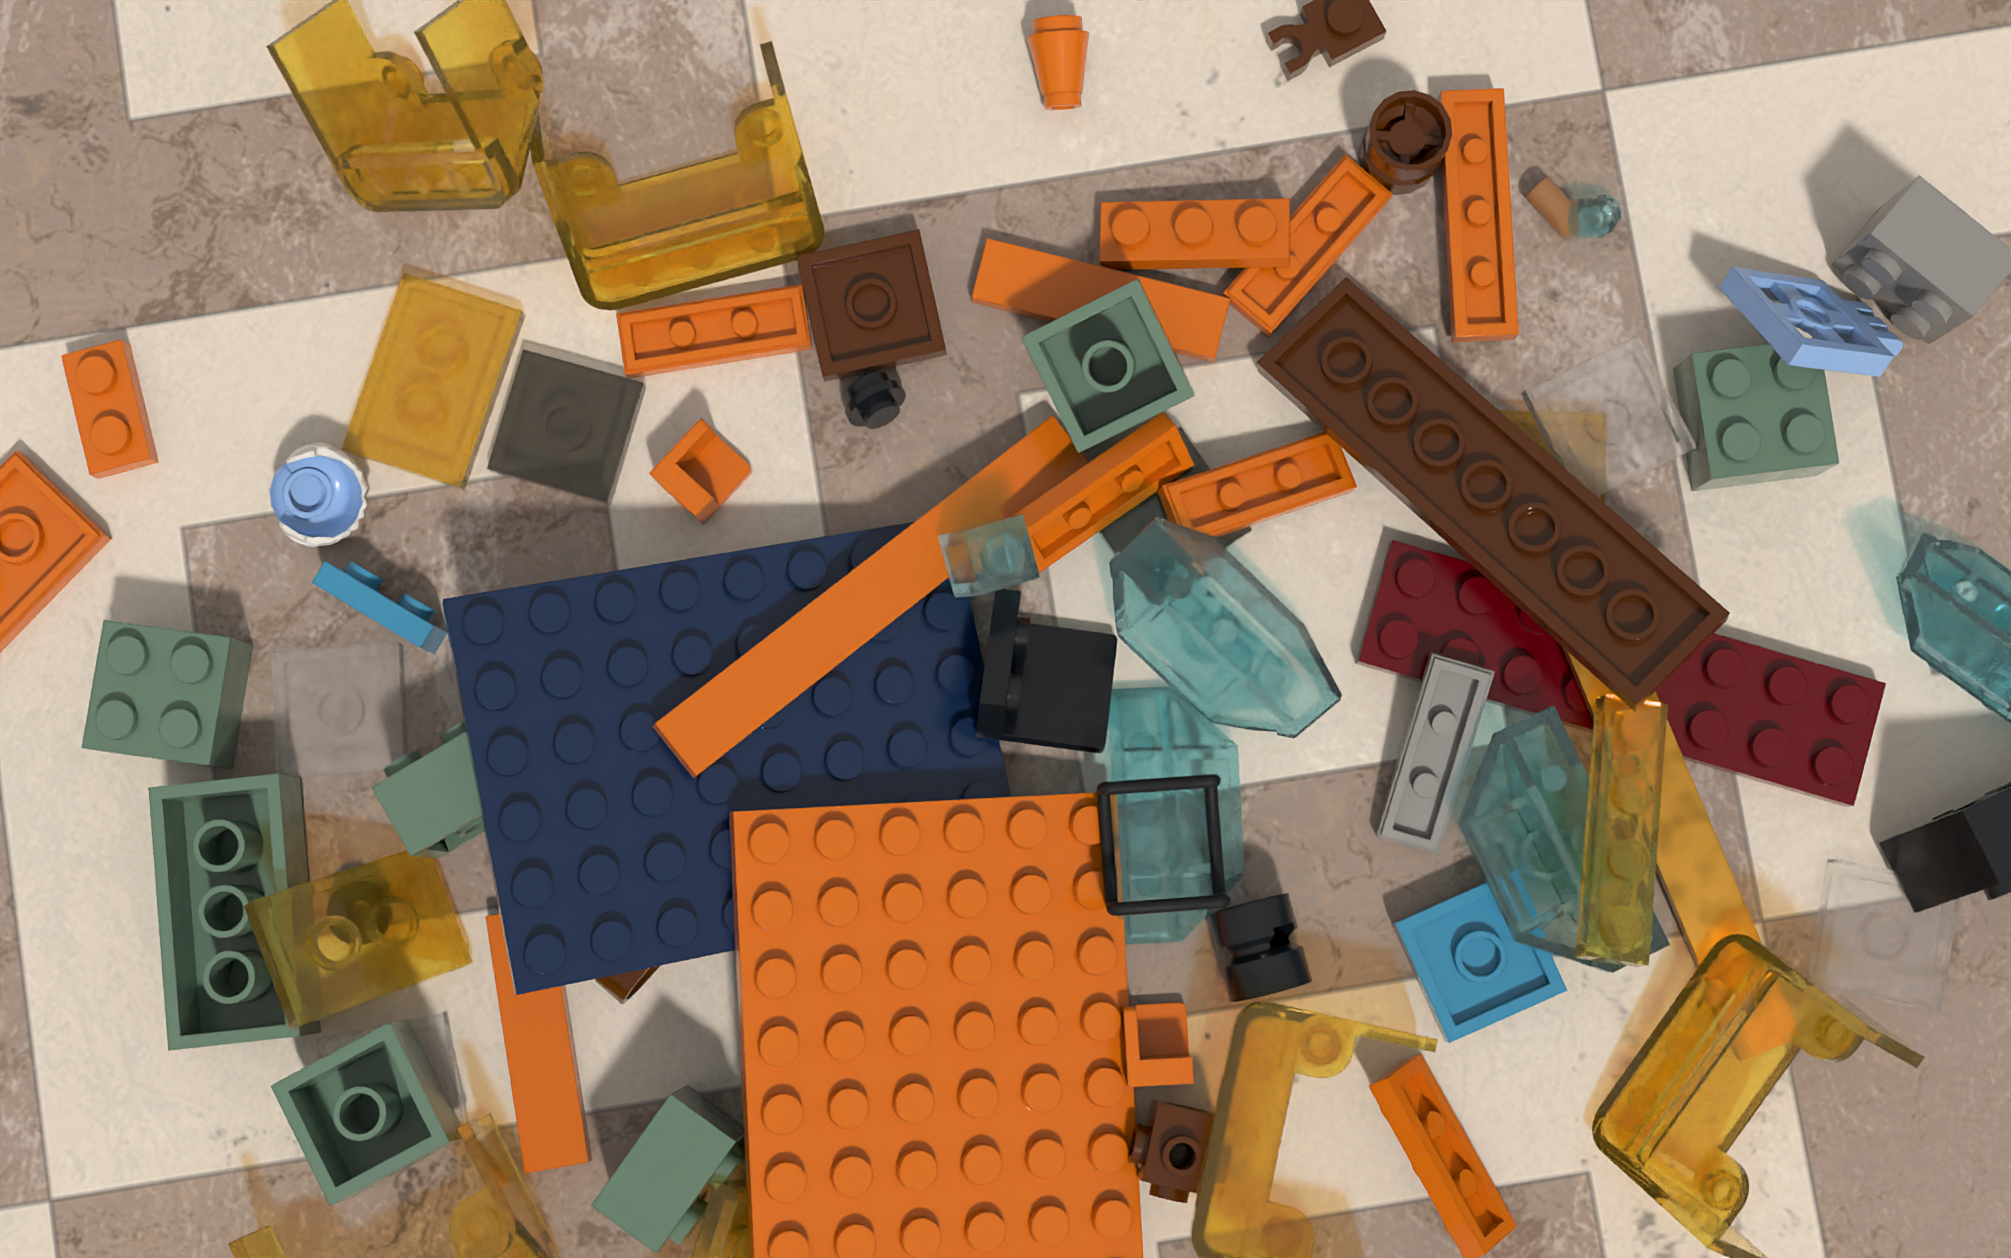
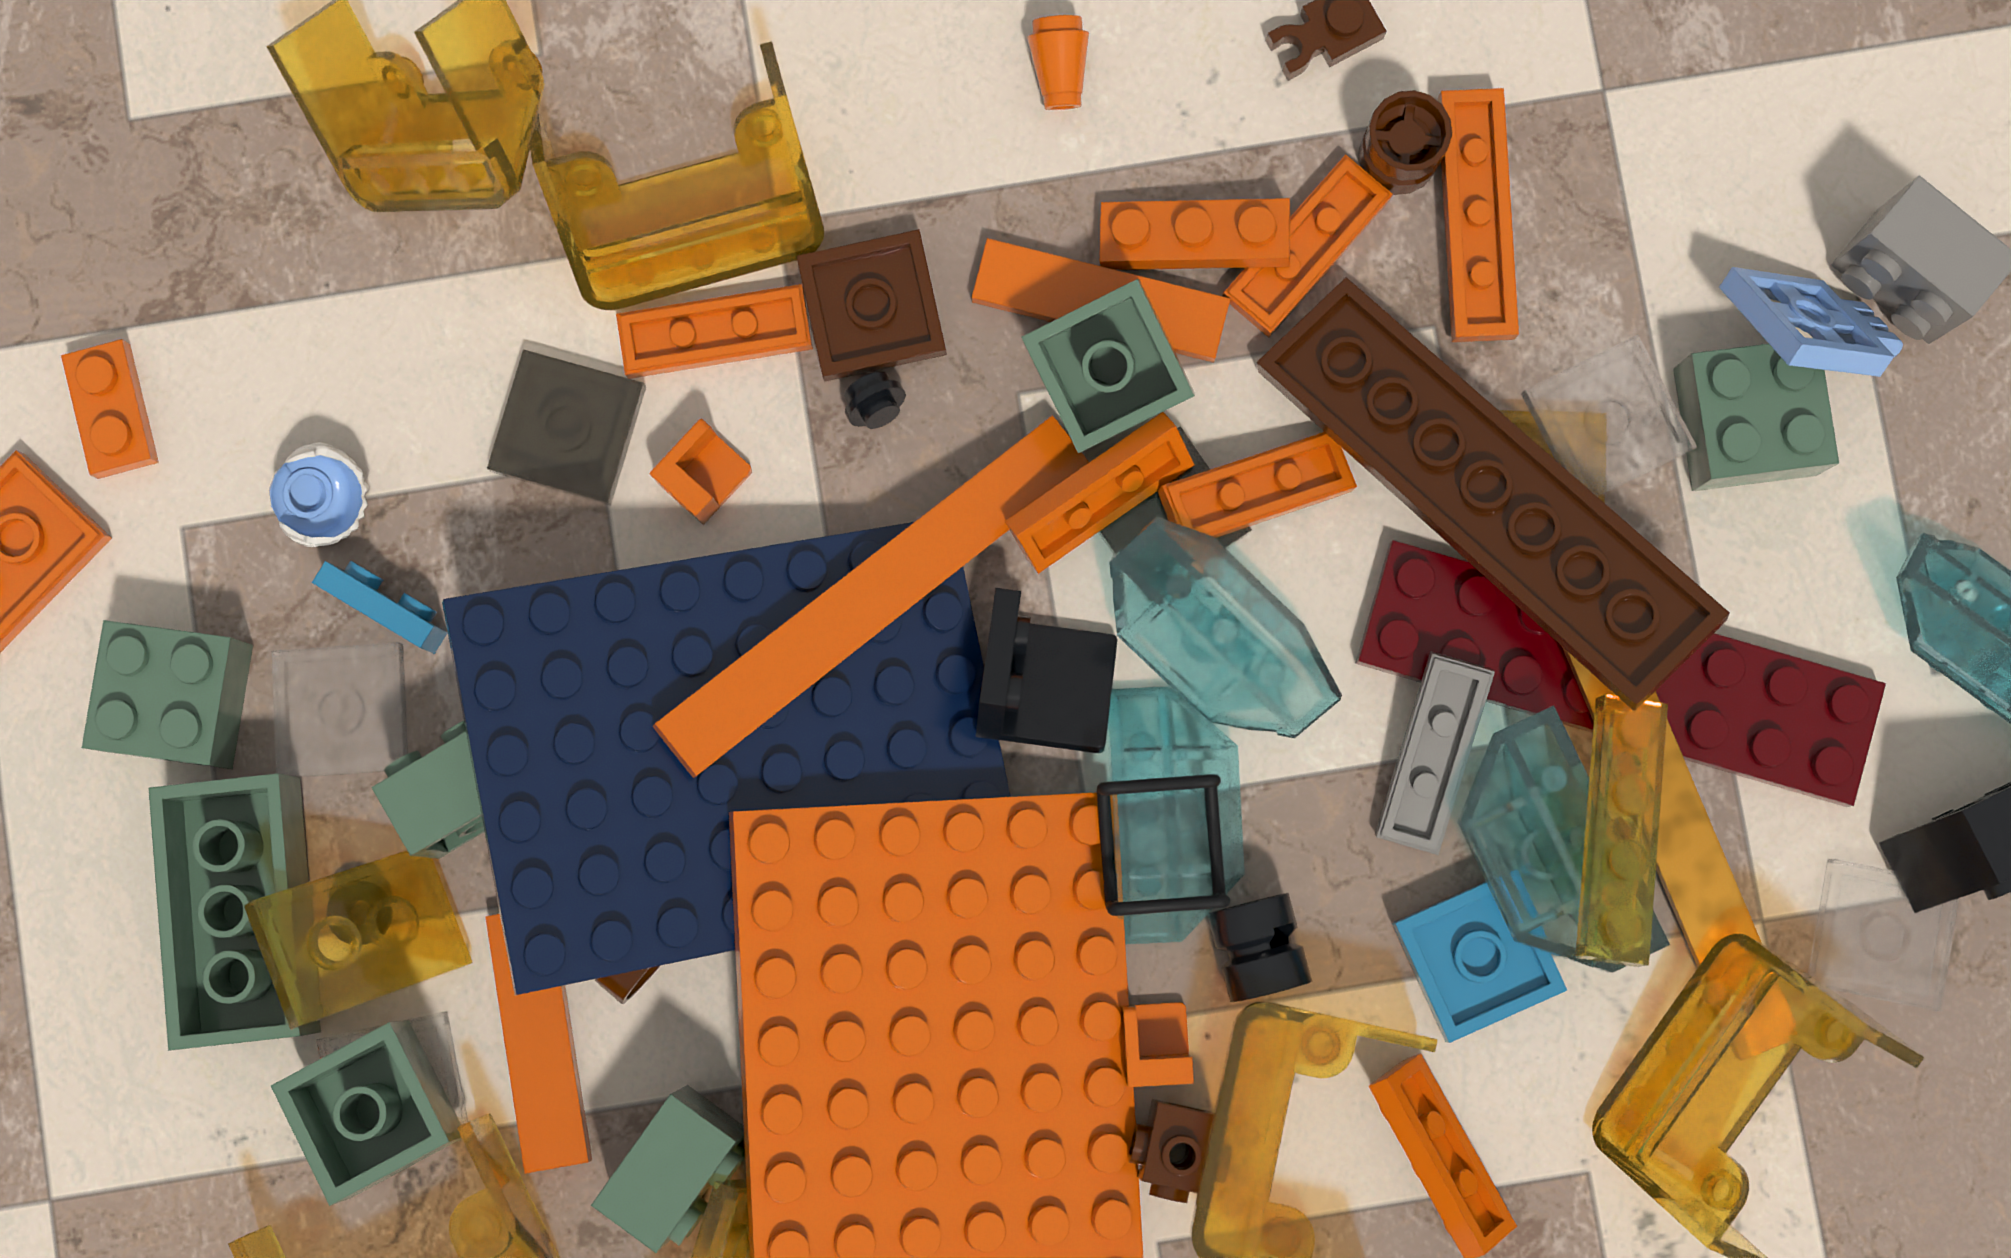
clear yellow tile [341,273,526,491] -> none
clear light blue brick [938,514,1040,598] -> none
arm [1525,176,1622,239] -> none

